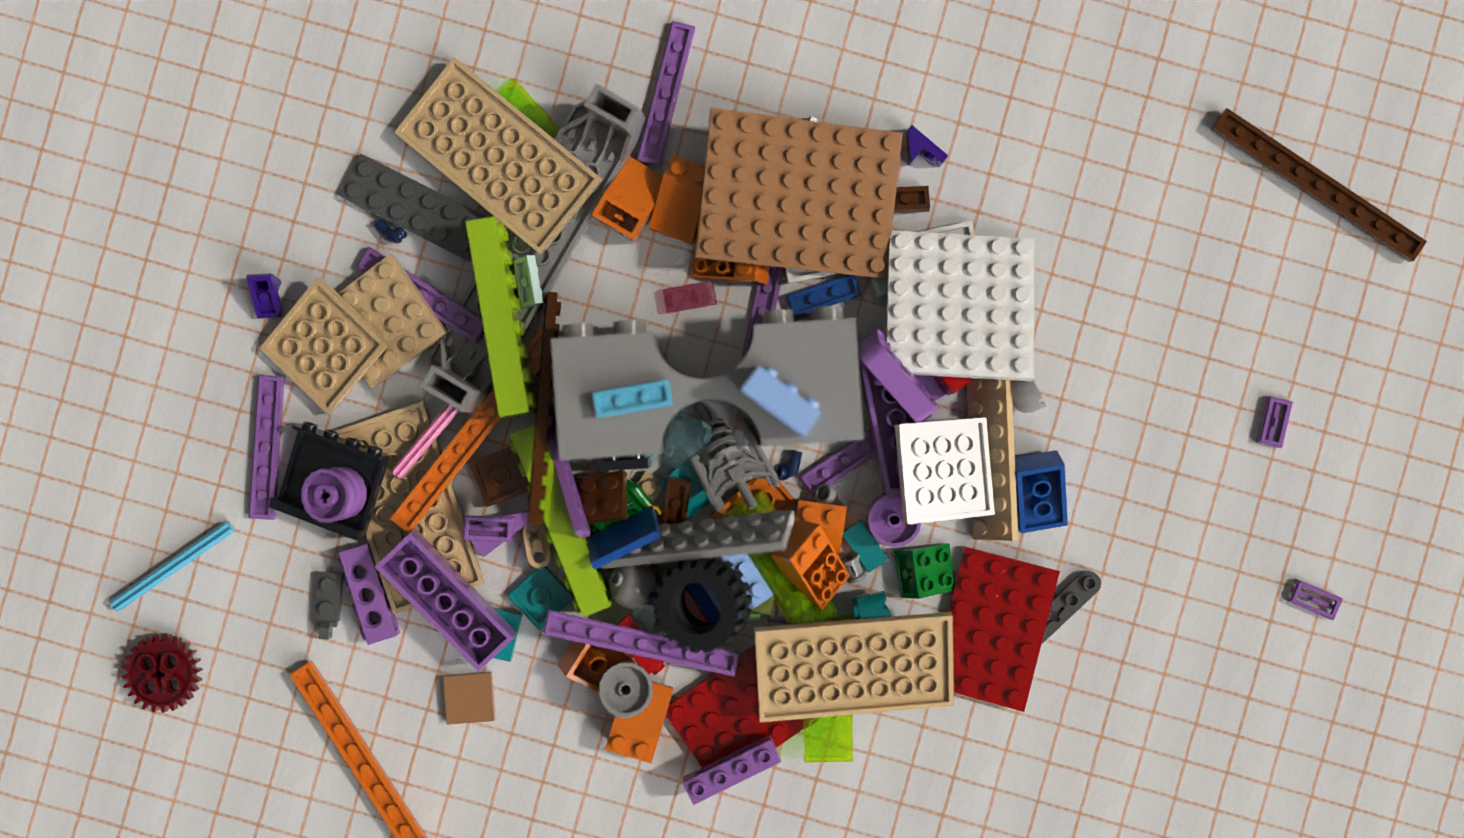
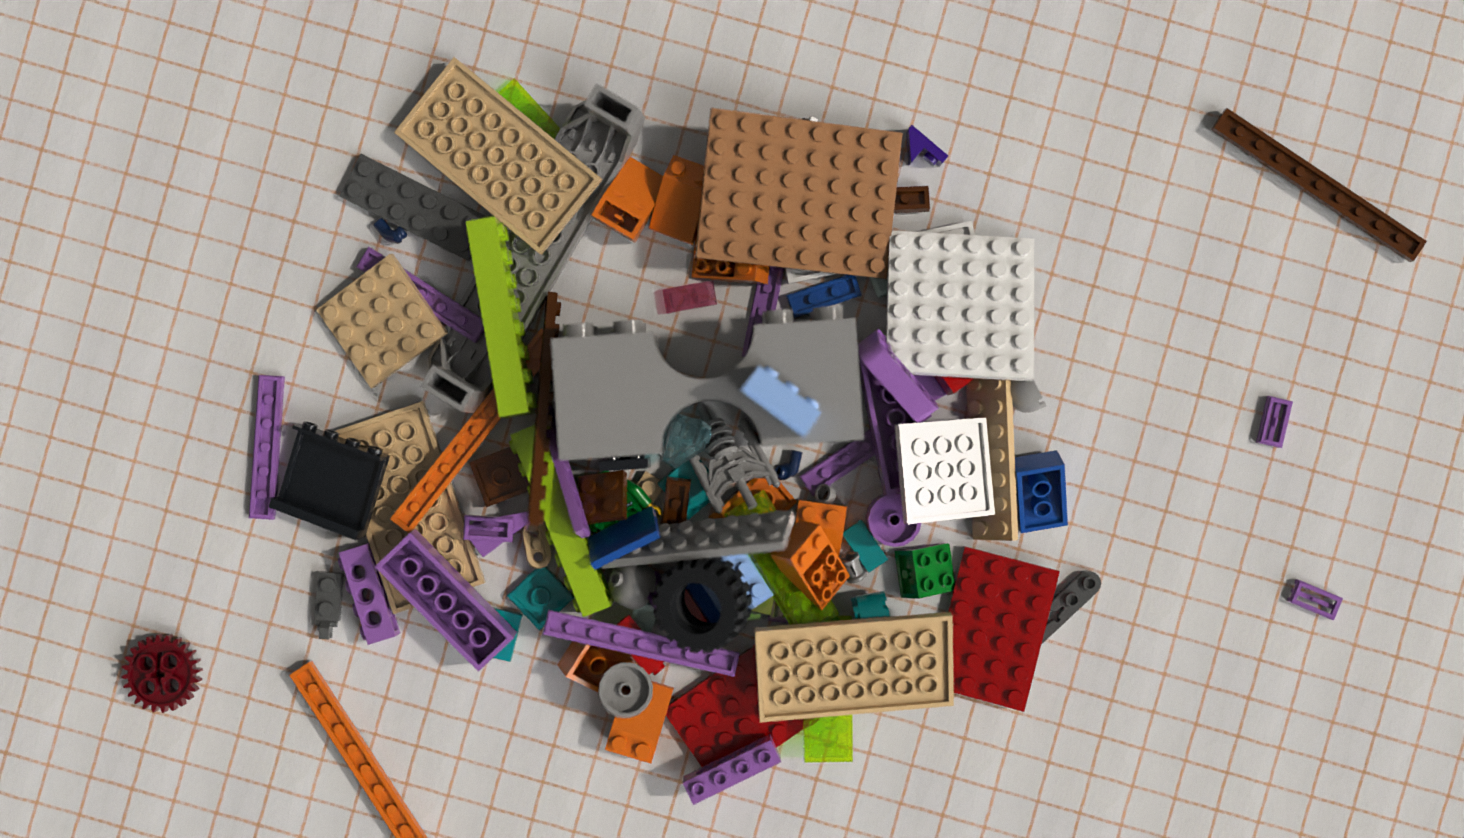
medium azure axle [110,521,234,611] -> none
dark purple slope [246,273,283,318] -> none
tan plate [260,277,390,414] -> none
medium lavender wheel [302,466,366,523] -> none
bright pink axle [391,404,460,479] -> none
medium nougat tile [443,672,496,725] -> none
plate [513,255,543,308] -> none
medium azure plate [593,380,673,418] -> none
medium lavender tile [637,21,696,167] -> none

